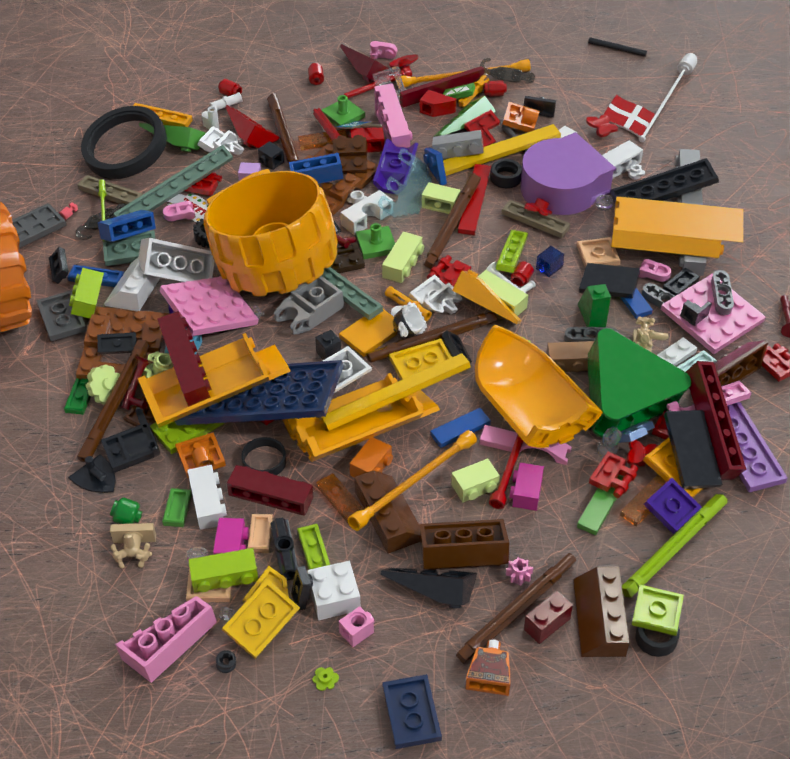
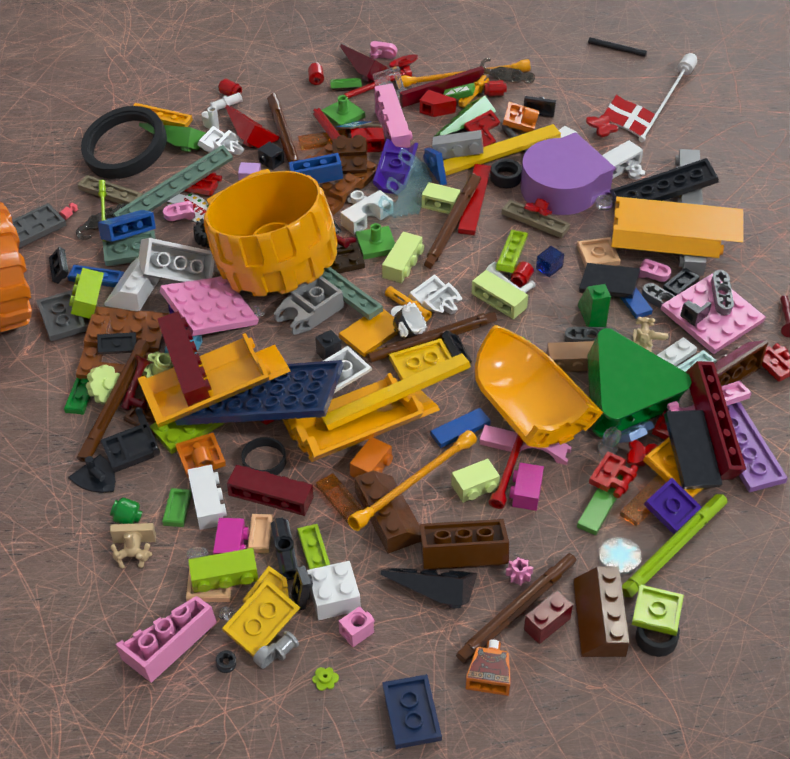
red plate [427,255,471,287] -> none
light orange wedge [452,269,522,324] -> none
none -> light grey connector [253,631,299,669]
none -> bright green tile [330,78,362,88]
none -> clear tile [599,537,642,576]

